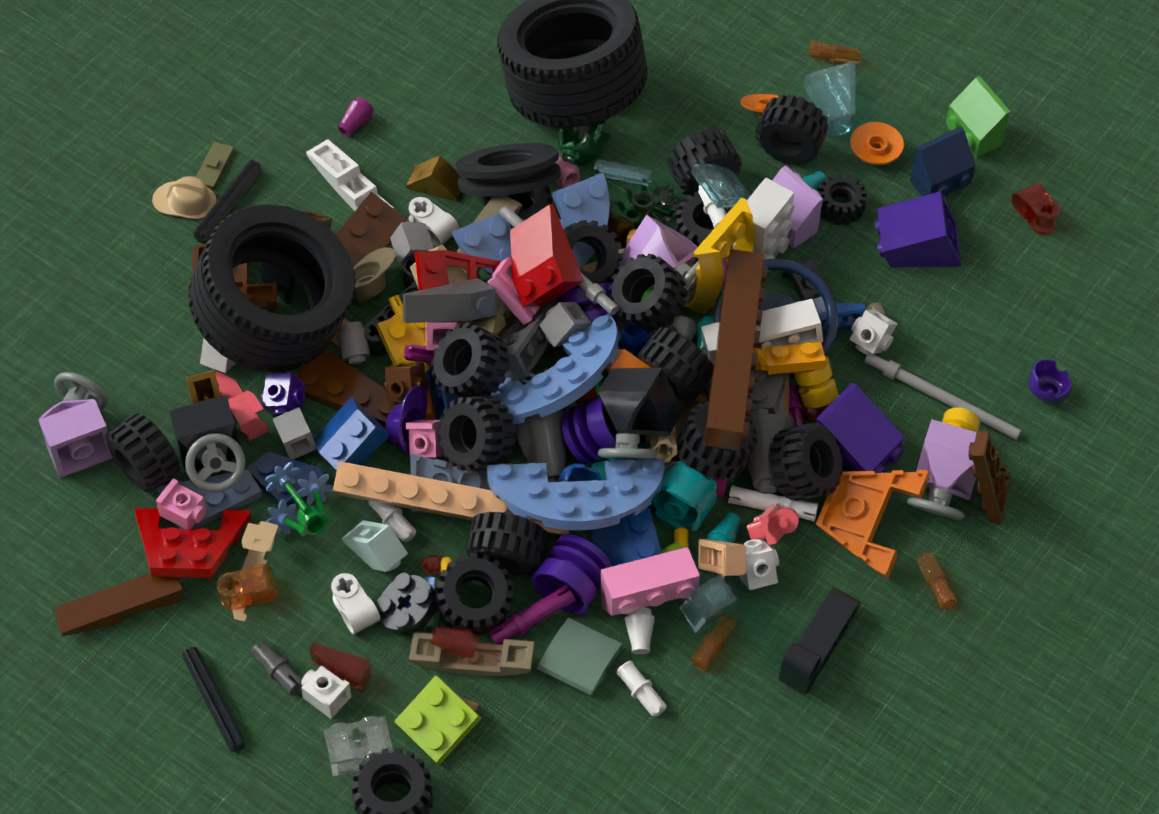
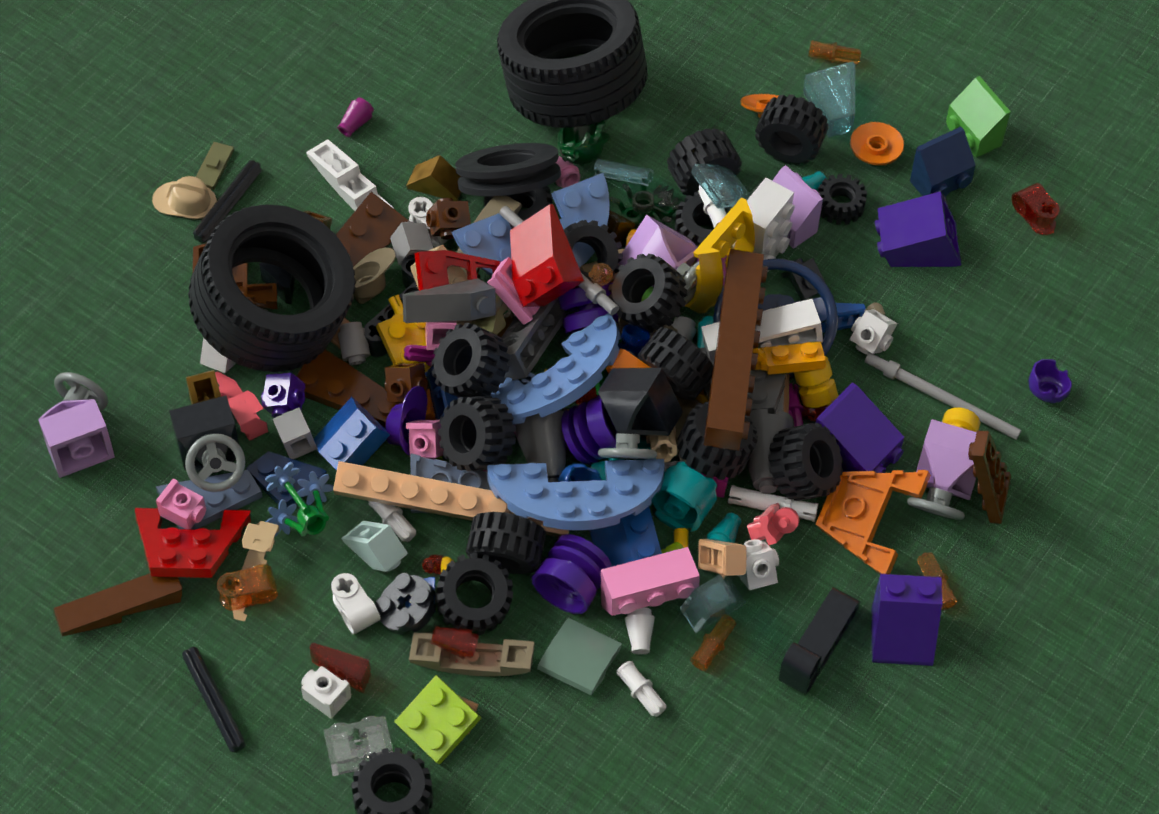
black tyre [106,413,180,493] -> none
dark grey pin [251,640,303,696] -> none
magenta pin [488,585,576,645] -> none
light grey brick [539,302,591,347] -> none
none -> reddish brown brick [426,198,471,240]
none -> clear orange axle [589,263,614,286]
none -> dark purple slope [871,574,942,666]

